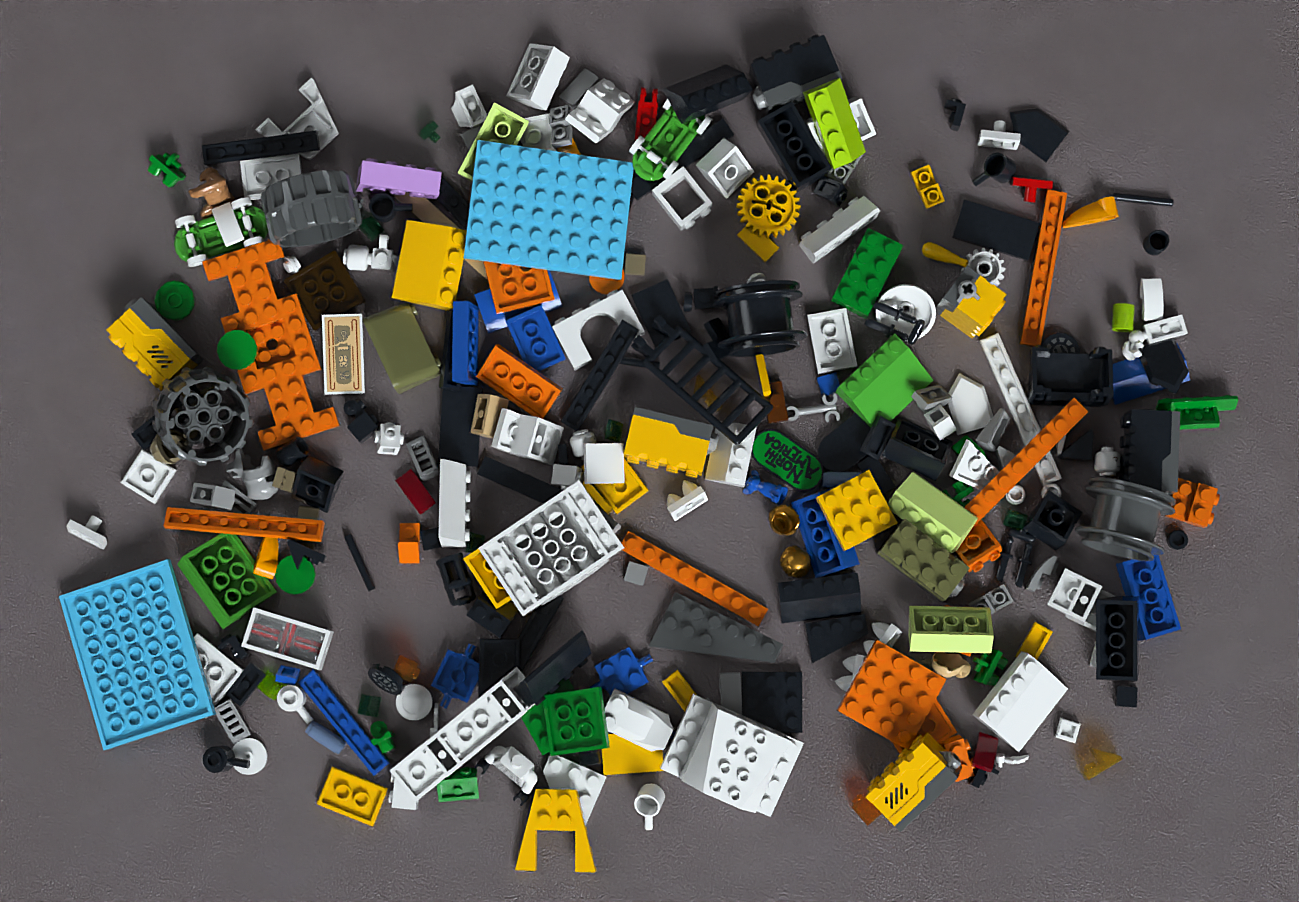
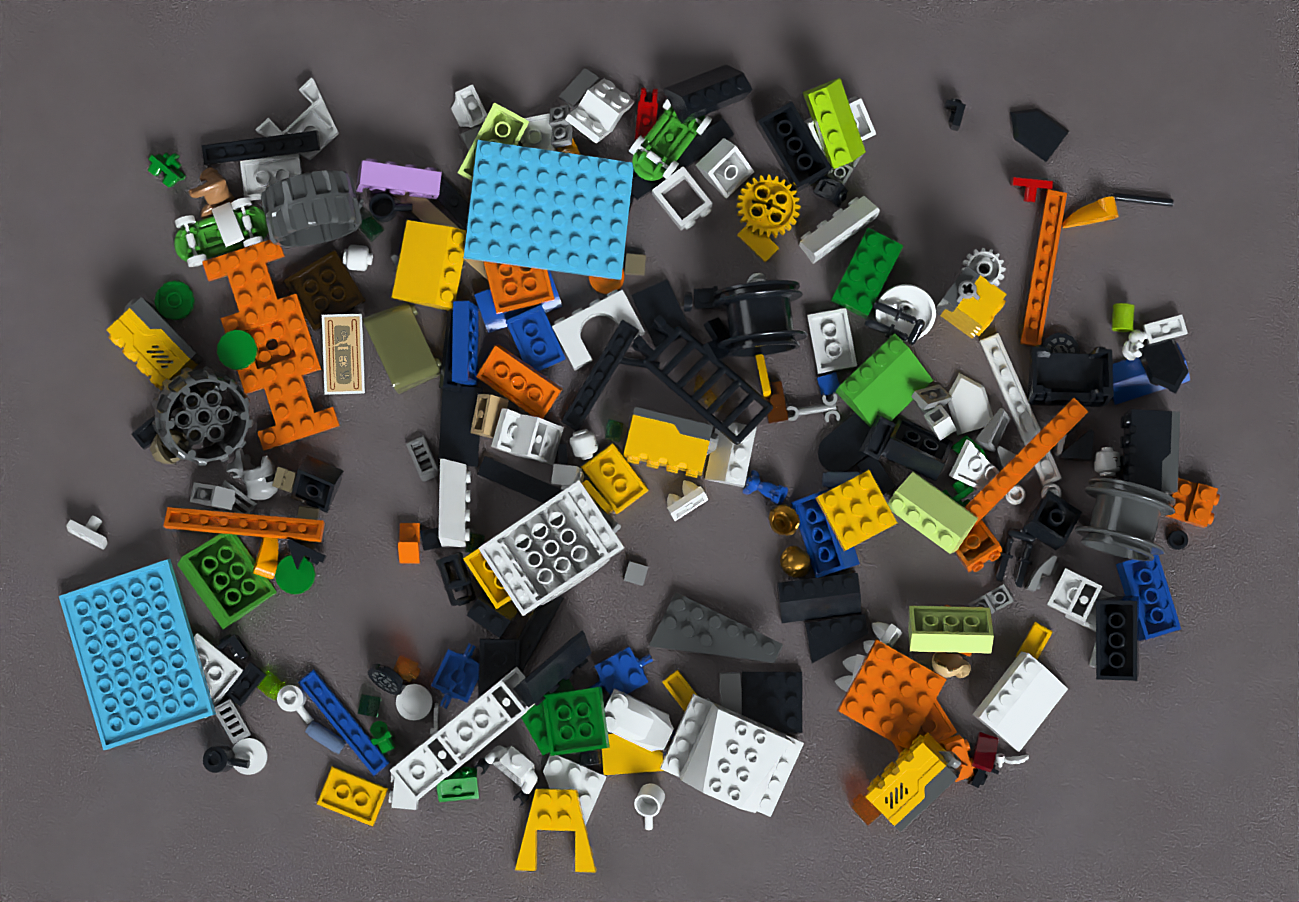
white tile [120,449,177,504] -> none
clear brick [241,607,334,670] -> none
blue tile [275,665,300,686] -> none
black piece [276,437,309,467] -> none
white plate [283,255,301,274] -> none
black brick [344,398,379,444] -> none
black bar [344,534,376,592] -> none
white plate [371,234,394,270] -> none
white brick [374,422,404,455] -> none
dark red slope [395,469,436,515] -> none
clear green tile [417,120,441,143] -> none
white slope [506,43,570,110] -> none
white tile [583,443,625,484] -> none
orange plate [622,531,768,627] -> none
black piece [749,34,842,116] -> none
tile [751,429,824,492] -> none
olive piece [876,519,970,602] -> none
yellow slope [910,164,945,209] -> none
yellow piece [922,242,968,267] -> none
black tile [952,199,1040,261] -> none
black piece [972,152,1016,186] -> none
green hips [972,649,1008,686] -> none
white tile [978,120,1020,150] -> none
clear green slope [1003,508,1028,530] -> none
white tile [1055,718,1081,743] -> none
clear yellow slope [1081,748,1122,780] -> none
black tile [1115,686,1138,708] -> none
white slope [1140,278,1163,321] -> none
black piece [1143,230,1170,255] -> none
green bracket [1156,395,1238,430] -> none

